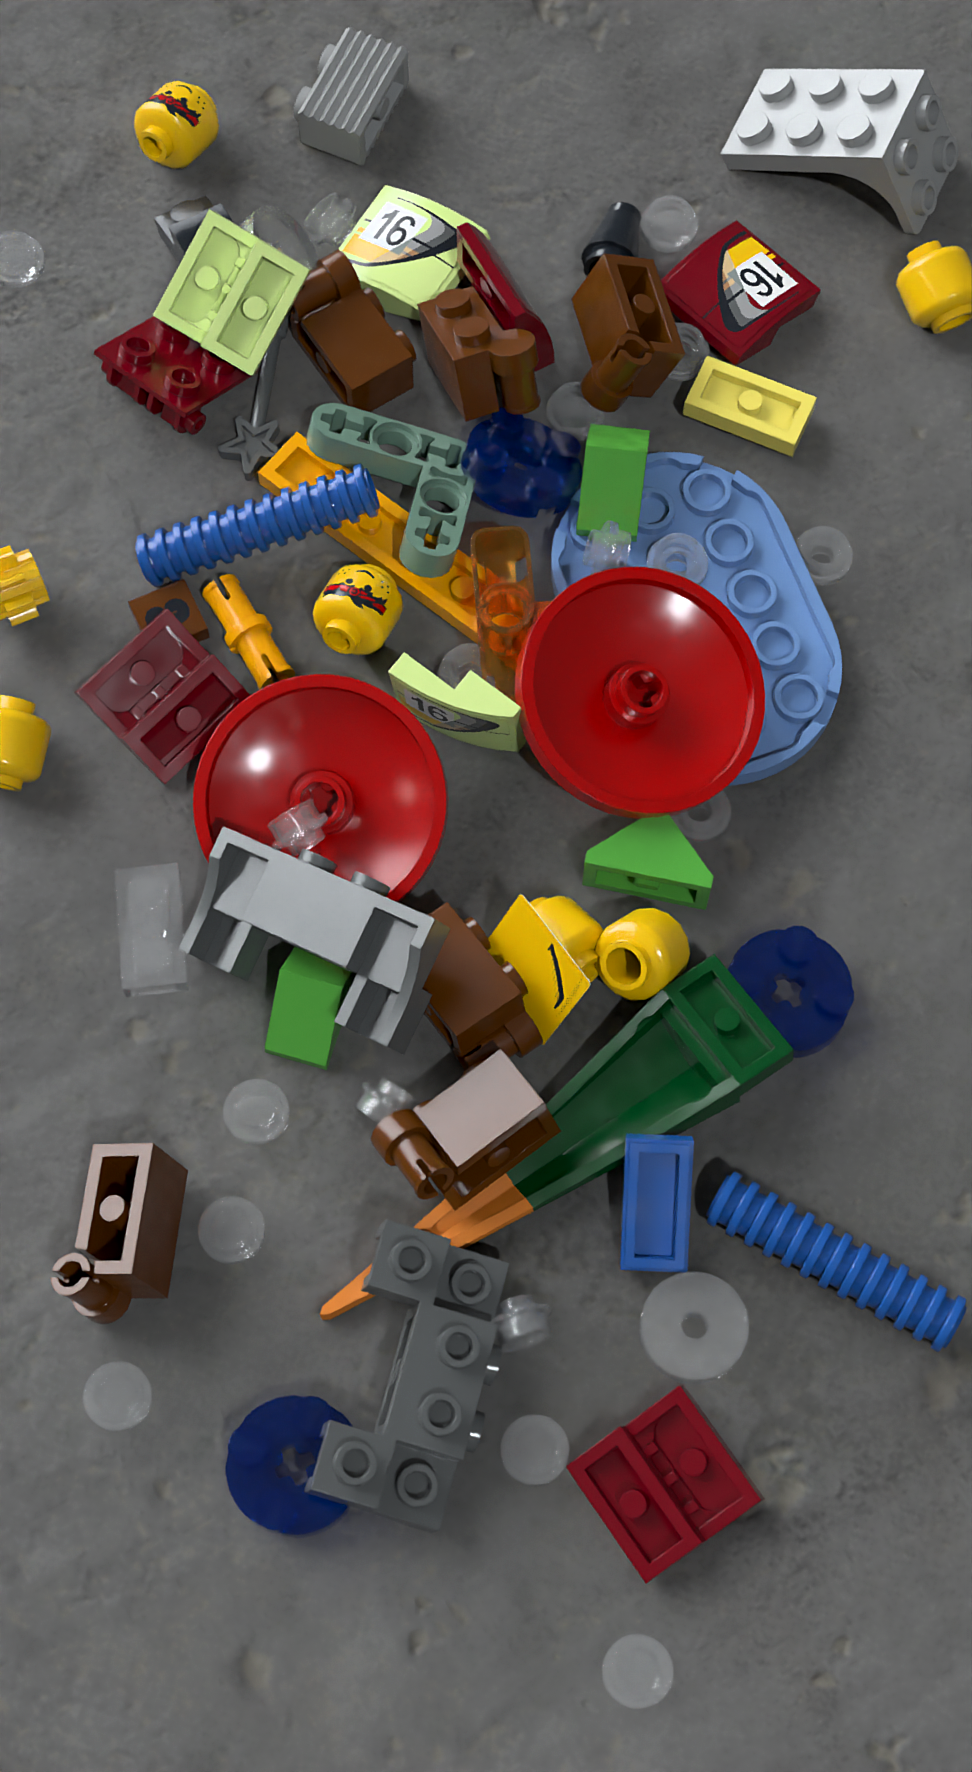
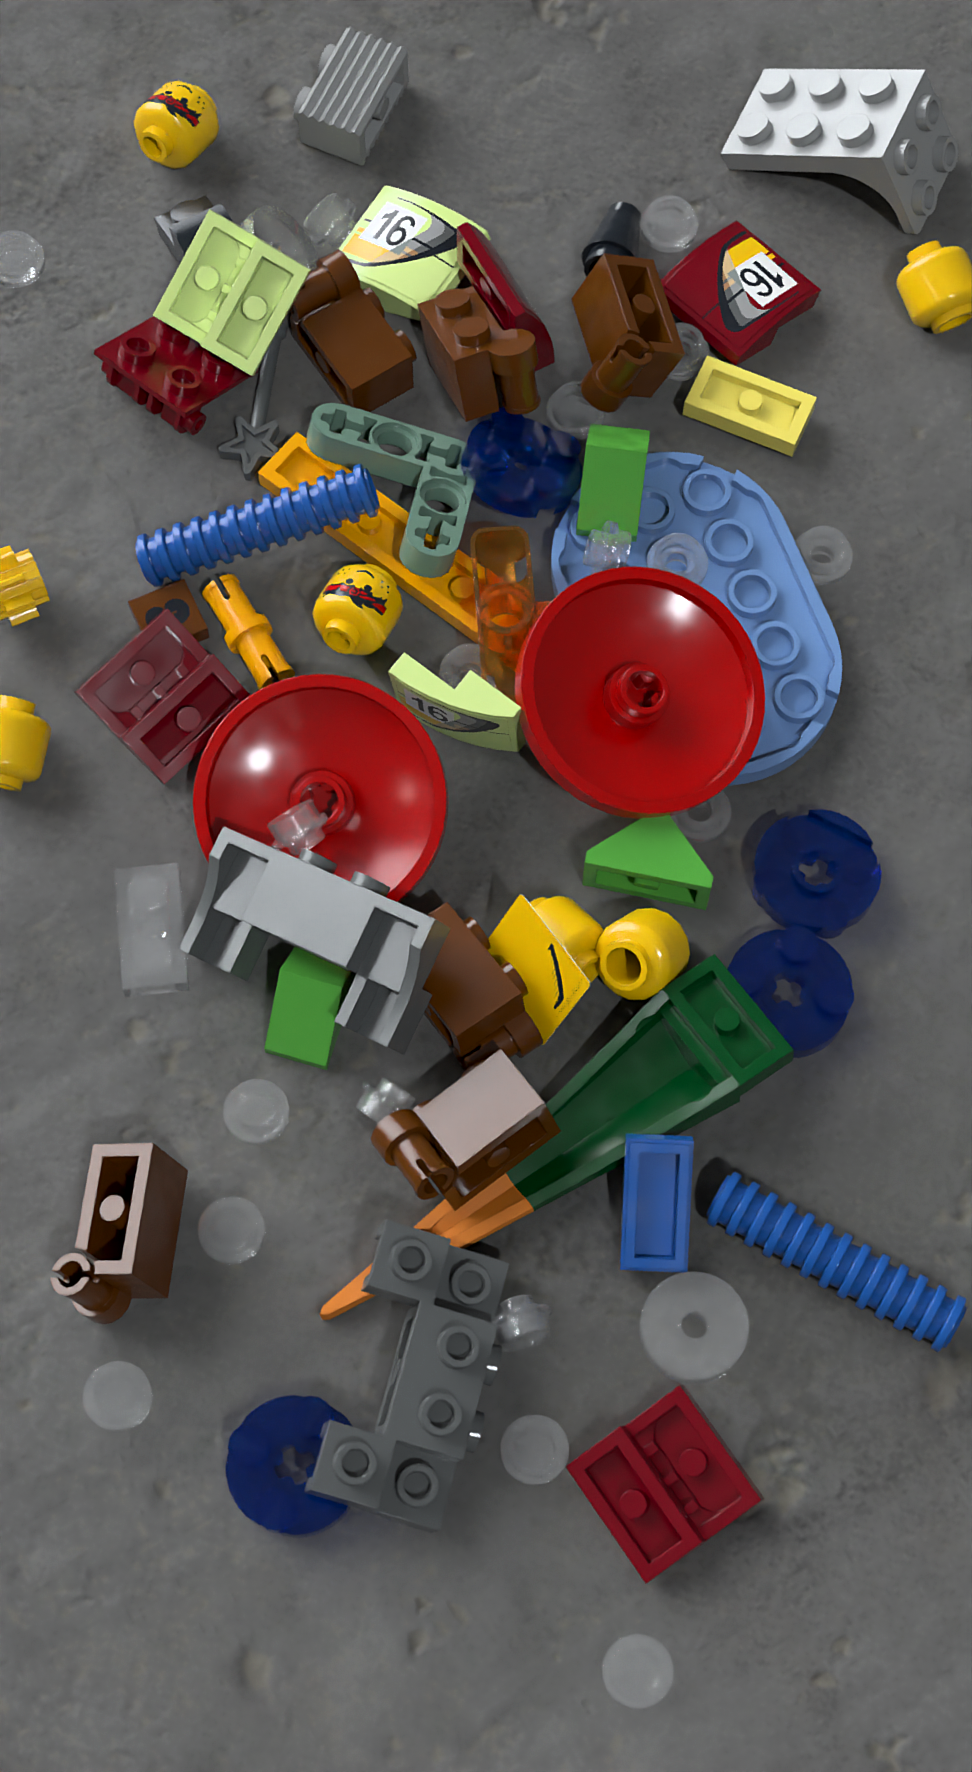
none -> clear blue plate [752,809,882,939]

